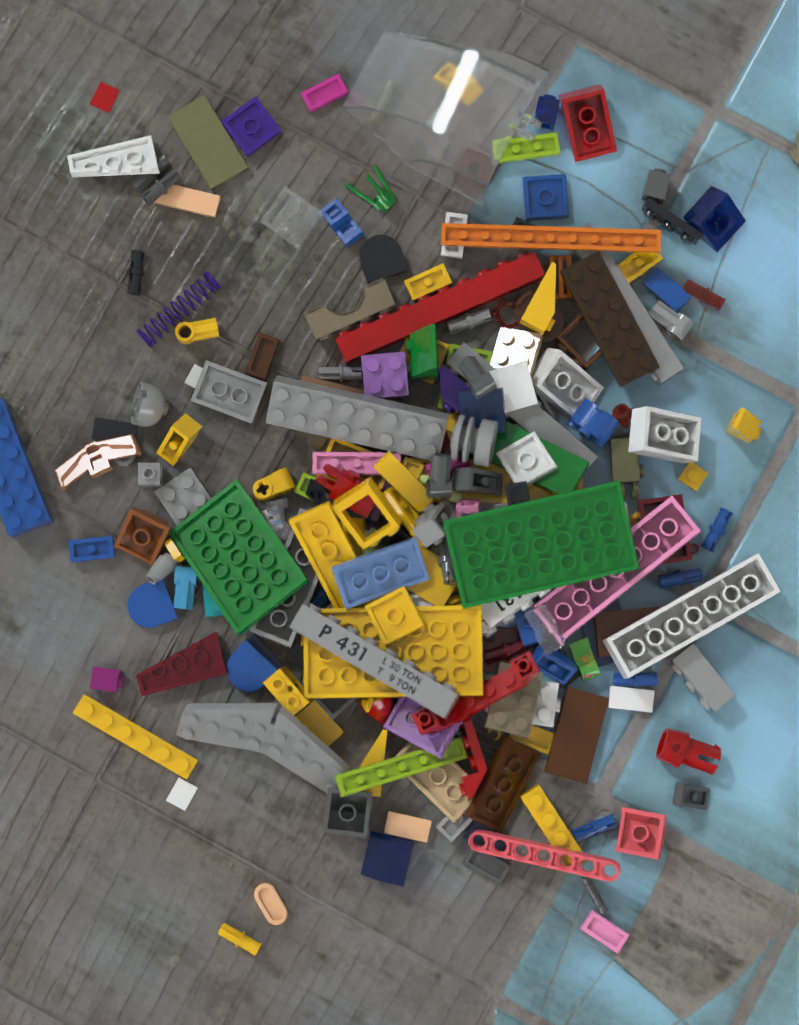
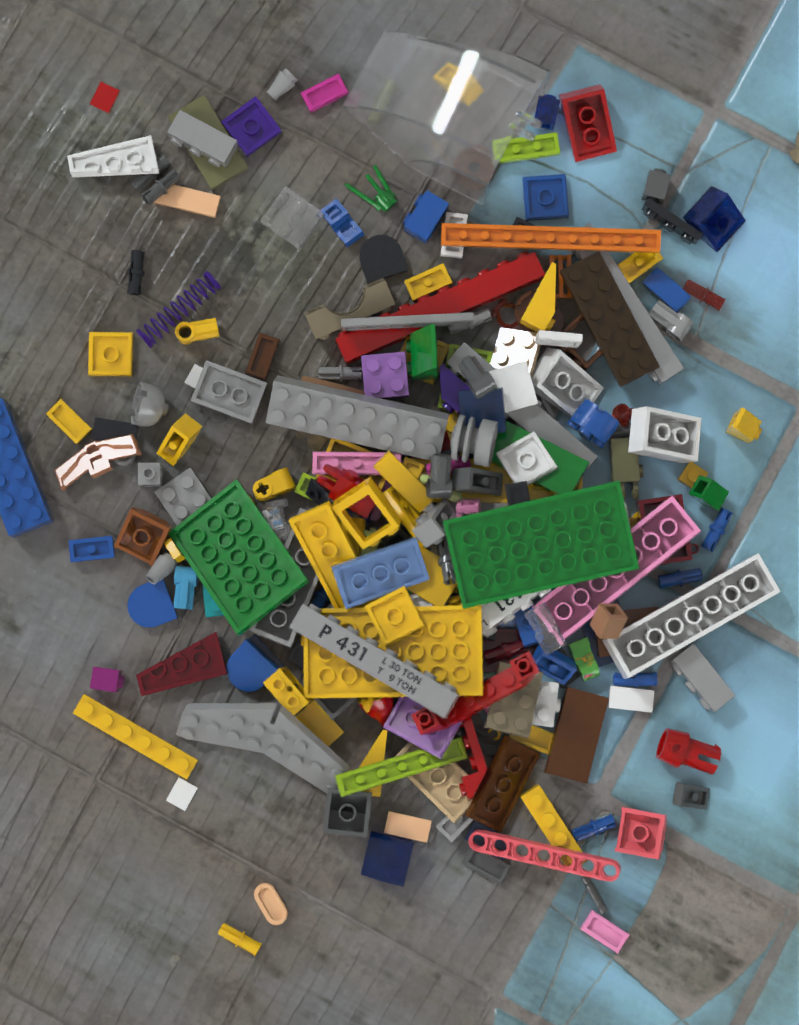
none -> yellow tile [46,399,93,445]
none -> yellow tile [88,332,133,377]
none -> light grey brick [167,110,238,168]
none -> light grey cone [267,68,298,100]
none -> light grey tile [341,312,474,331]
none -> blue brick [403,190,449,244]
none -> white tile [535,330,583,348]
none -> medium nougat brick [590,603,628,639]
none -> green brick [689,475,729,511]

